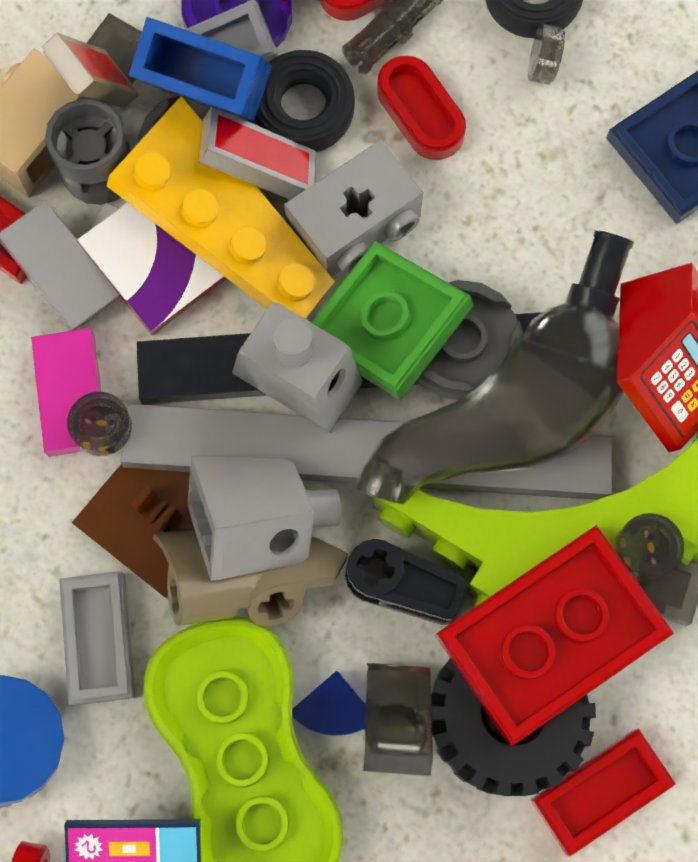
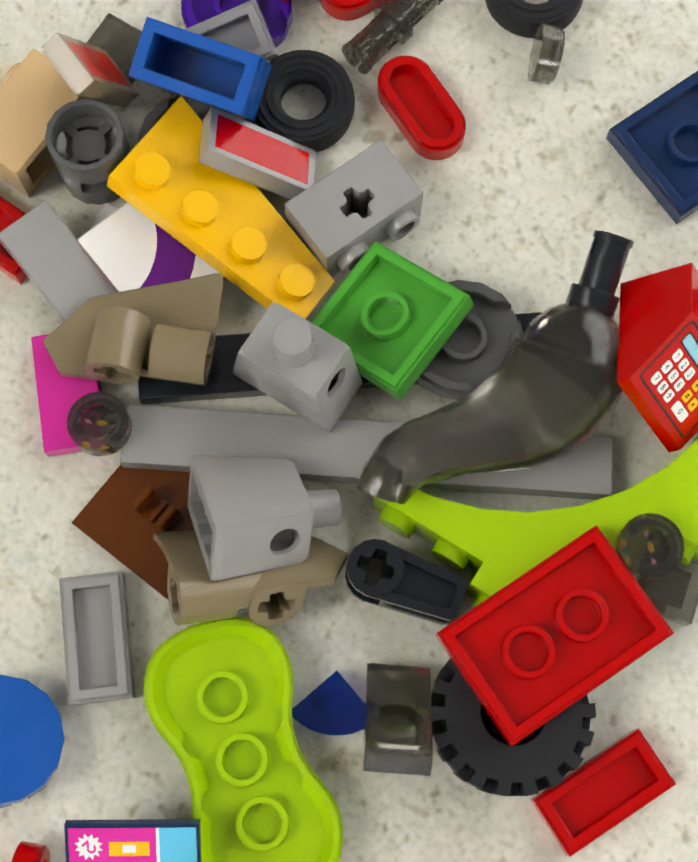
none -> dark tan panel [42,273,224,386]

